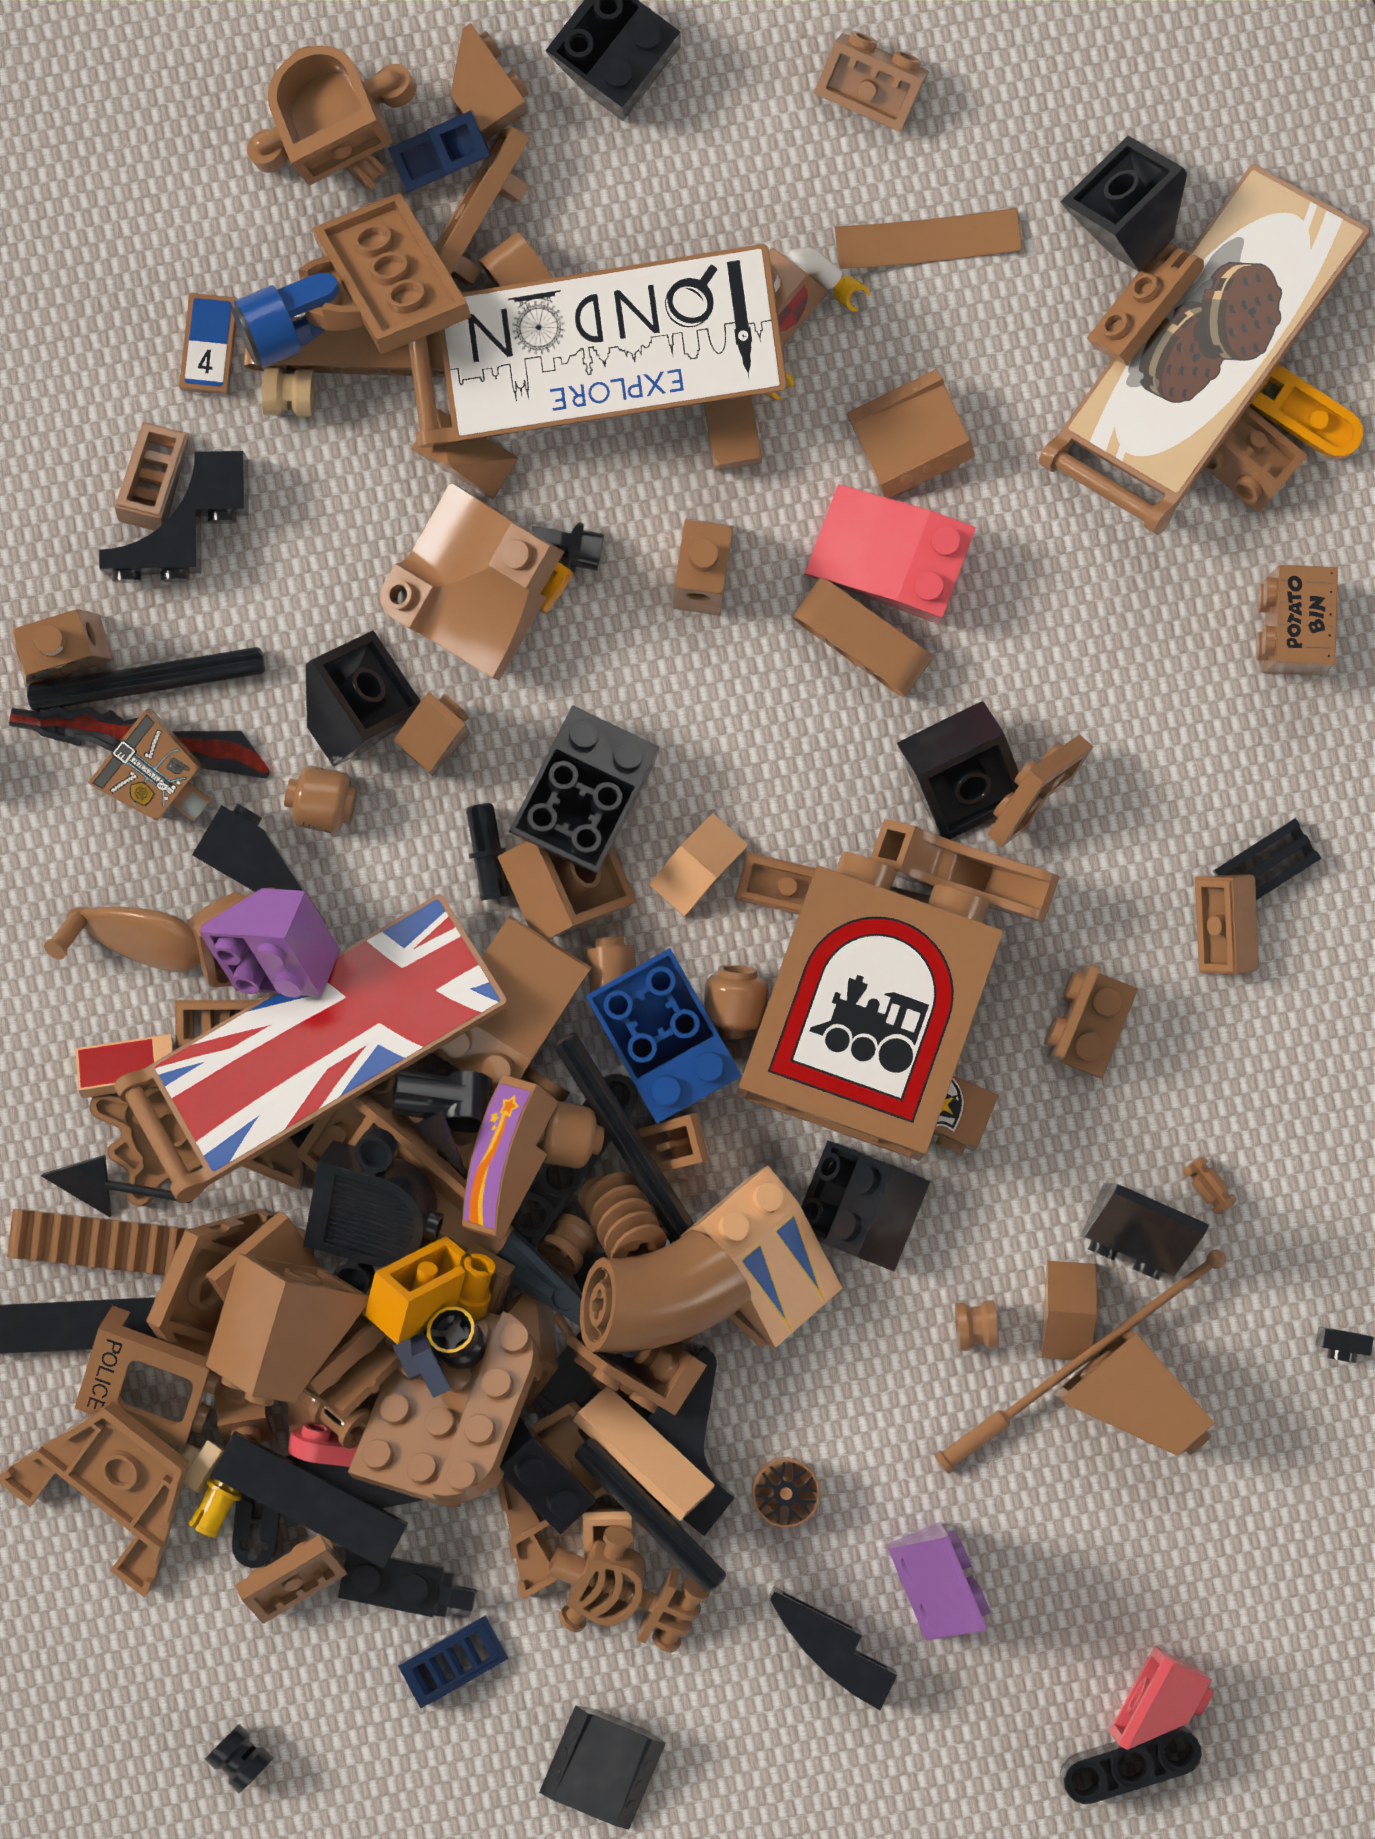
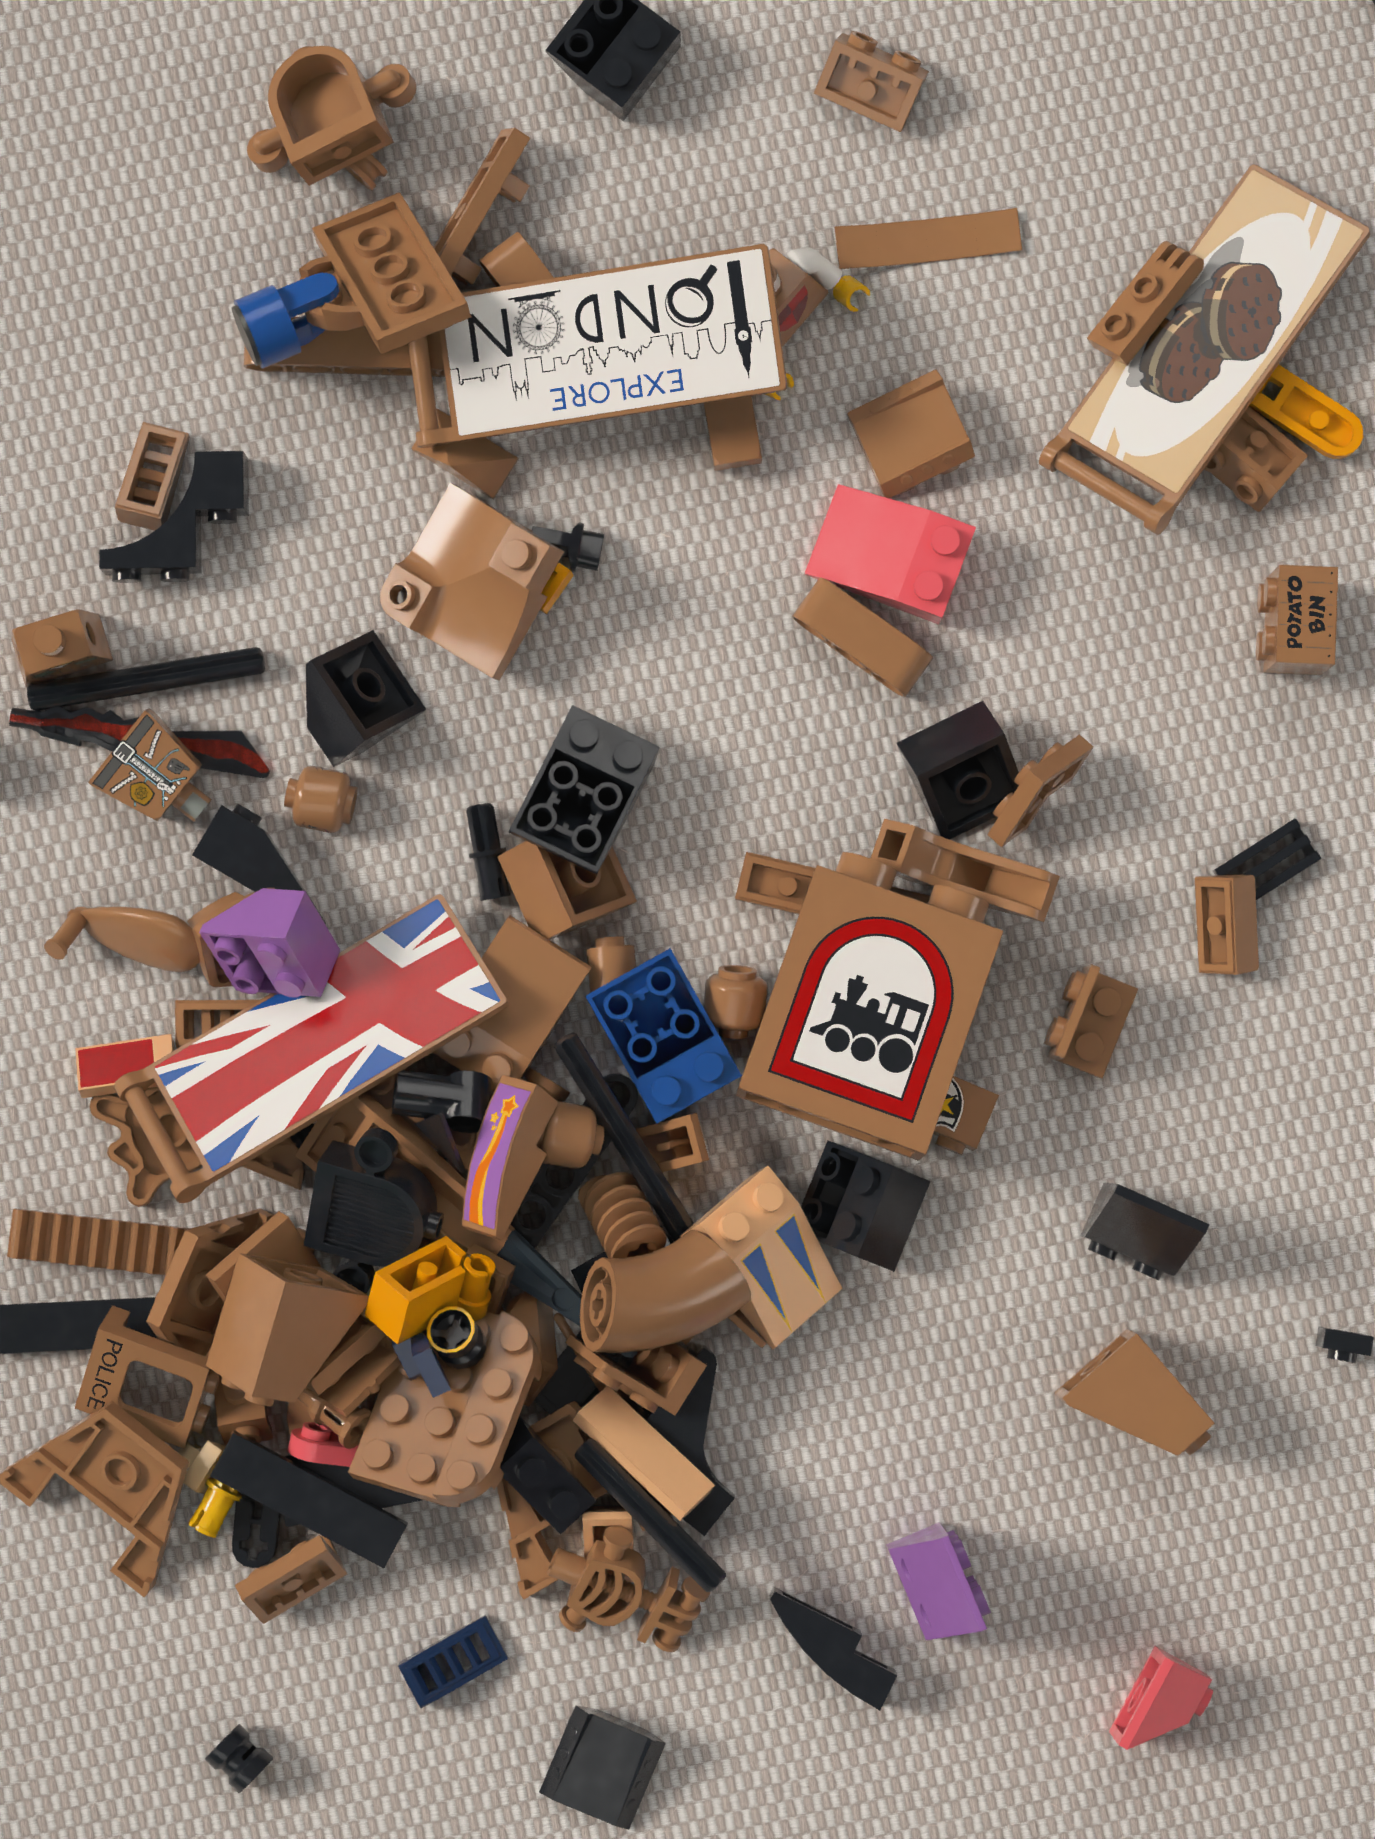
black piece [41,1155,193,1217] -> none
tile [179,293,238,395] -> none
tan wheel [262,367,315,417] -> none
black hinge [338,1550,477,1617] -> none
dark blue slope [387,110,491,193] -> none
medium nougat slope [393,692,471,776] -> none
medium nougat slope [450,23,529,141] -> none
medium nougat wheel [537,1214,599,1275] -> none
light nougat slope [649,813,749,917] -> none
medium nougat torso [673,518,734,616] -> none
medium nougat wheel [752,1457,820,1528] -> none
medium nougat piece [934,1249,1226,1474] -> none
medium nougat wheel [955,1300,999,1351] -> none
medium nougat slope [1040,1260,1097,1361] -> none
black slope [1060,136,1187,272] -> none
black beam [1060,1726,1202,1804] -> none
medium nougat piece [1184,1157,1236,1214] -> none

